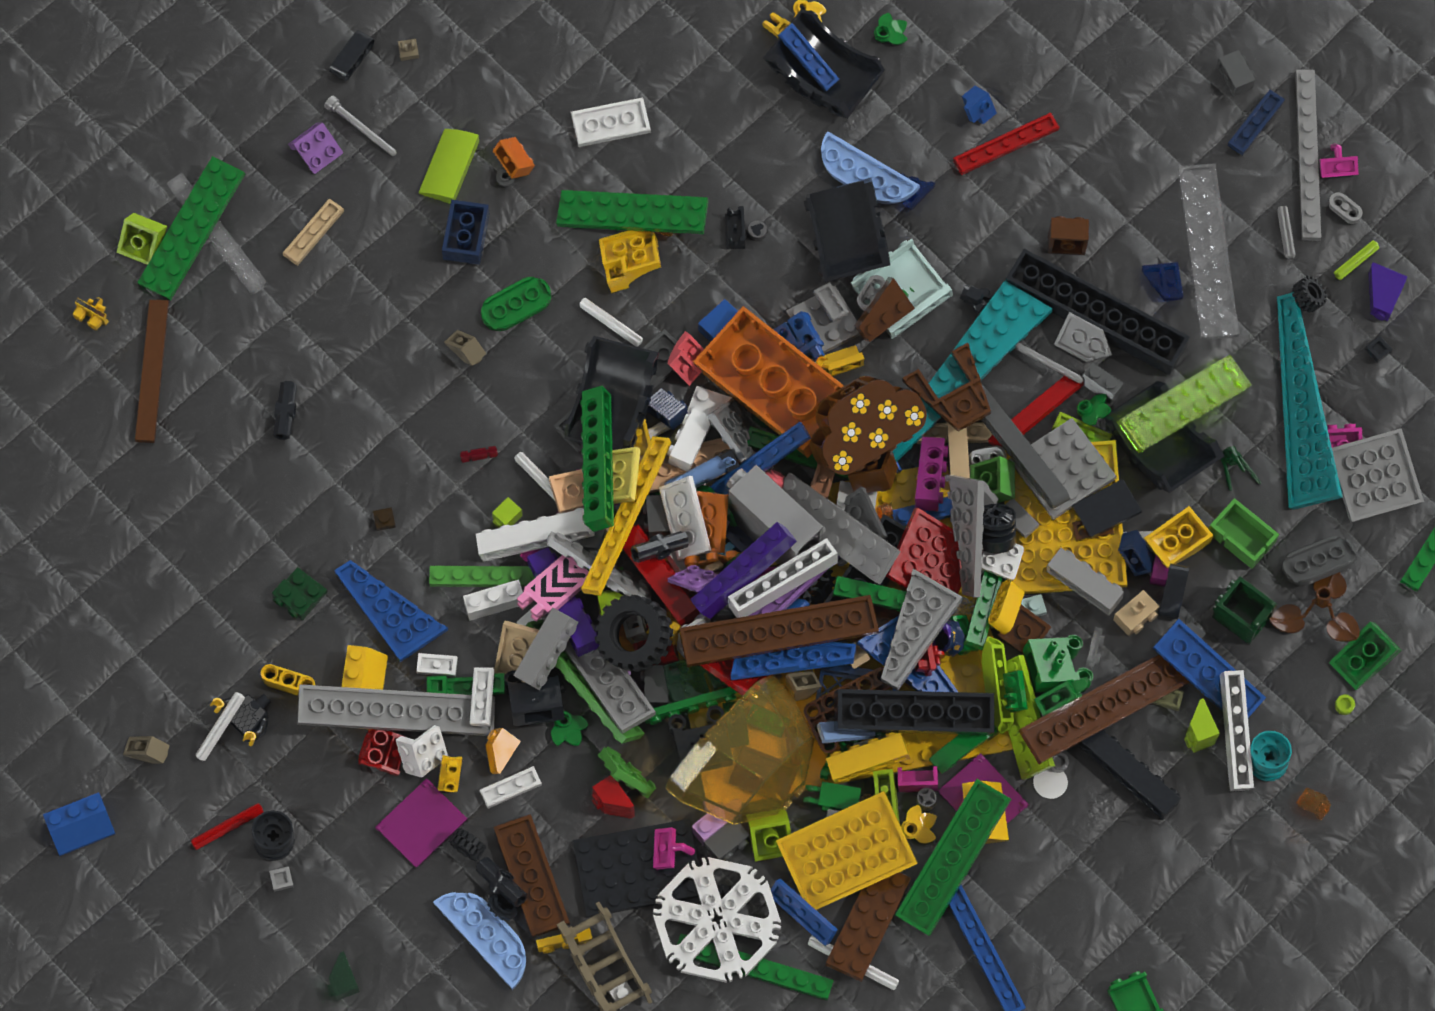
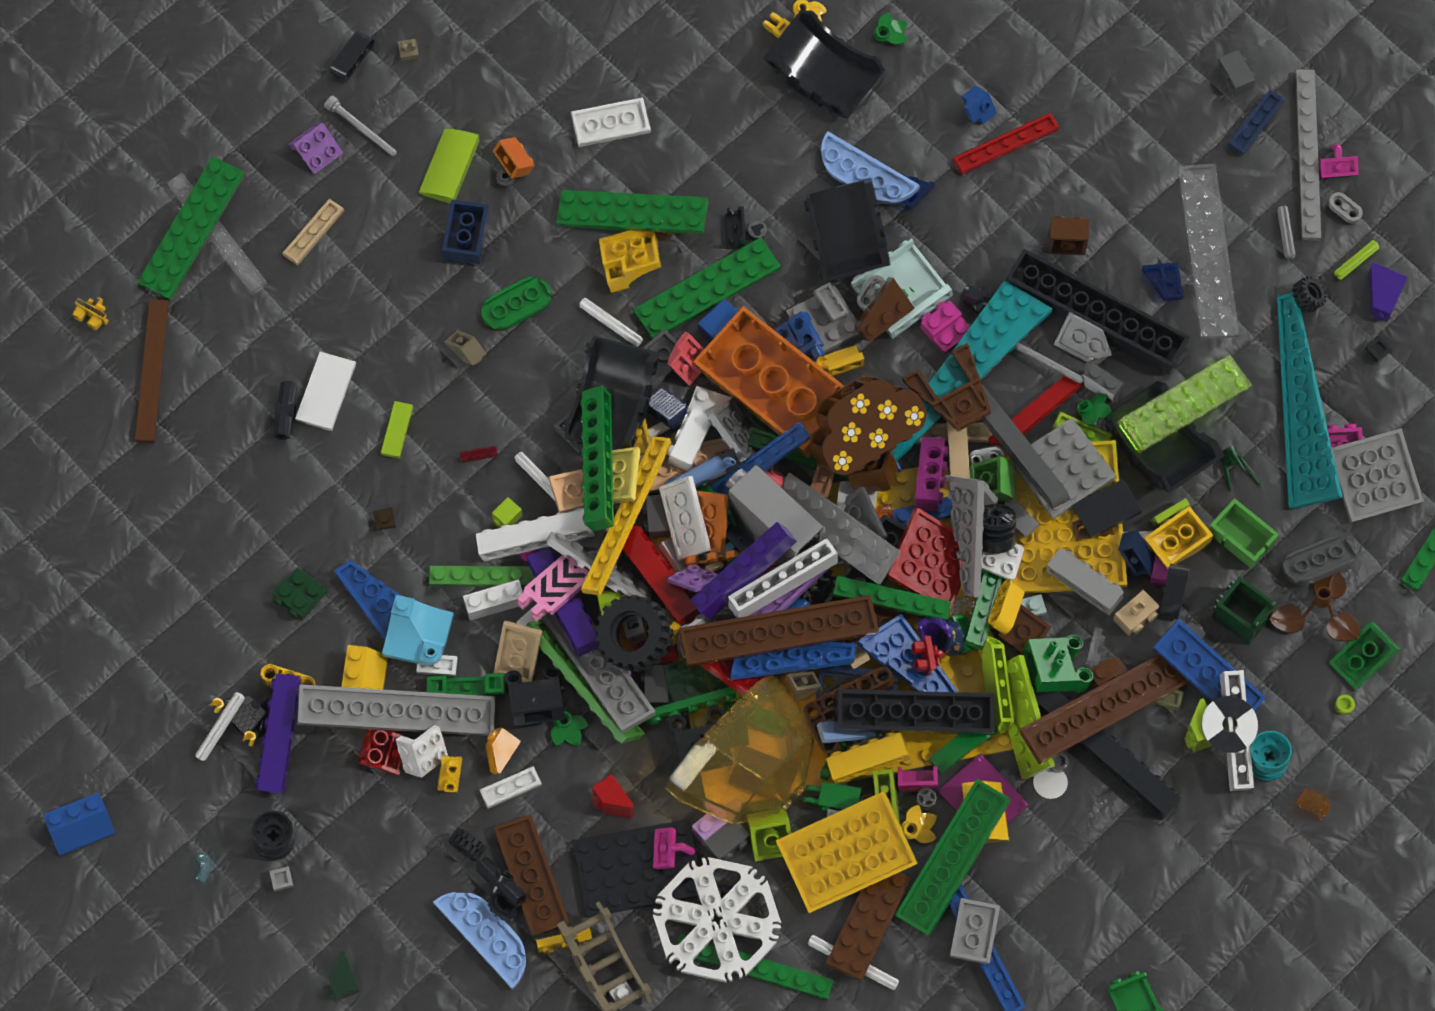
lime slope [116,213,167,265] -> none
dark tan slope [123,736,170,764] -> none
red axle [191,803,264,850] -> none
magenta piece [375,778,467,868] -> none
white tile [470,668,494,726] -> none
light grey brick [513,607,578,690] -> none
bright green plate [598,746,656,798] -> none
black piece [631,531,689,563] -> none
blue plate [771,879,838,946] -> none
blue tile [777,23,839,92] -> none
light grey wing [881,569,962,691] -> none
green plate [1003,670,1028,713] -> none
green hinge [1034,677,1091,716] -> none
none -> clear light blue arm [196,853,213,883]
none -> dark purple brick [255,673,302,795]
none -> white tile [295,352,356,431]
none -> lime tile [381,401,413,459]
none -> medium azure slope [382,595,454,665]
none -> green plate [633,237,781,339]
none -> dark pink plate [920,301,970,355]
none -> light grey plate [950,898,1000,965]
none -> reddish brown slope [1090,657,1128,689]
none -> lime plate [1150,498,1190,527]
none -> sticker [1202,696,1258,753]

